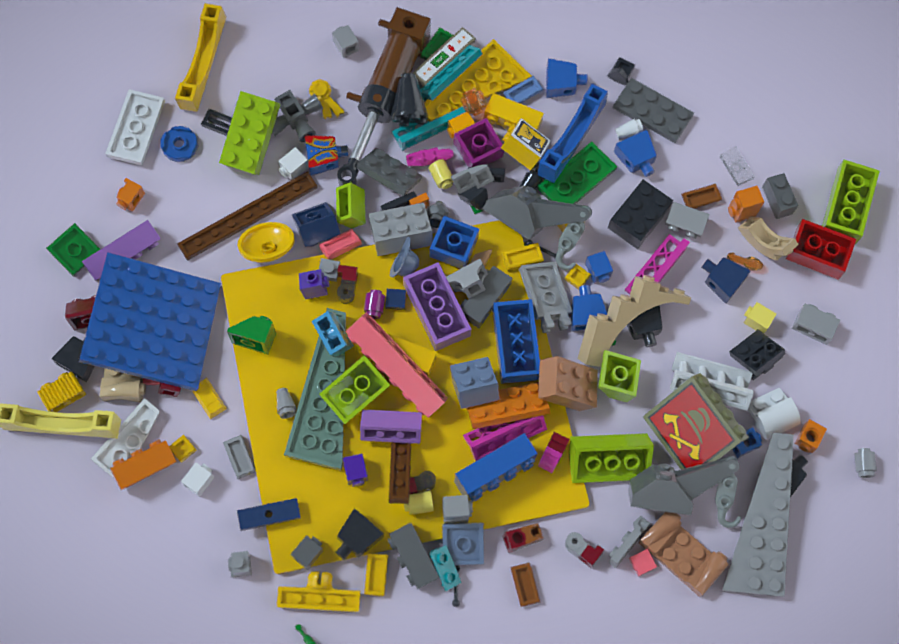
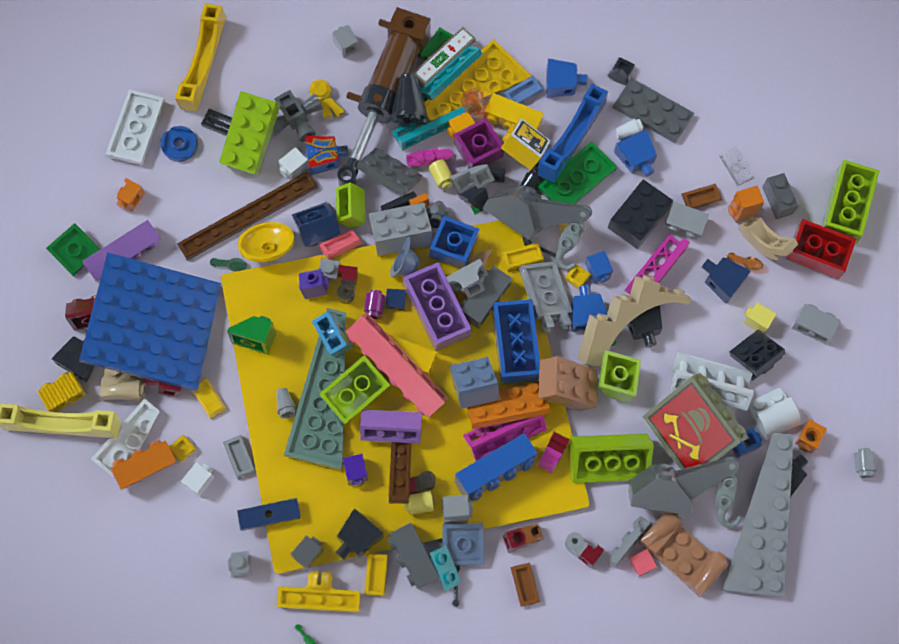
none -> clear green piece [210,258,247,272]

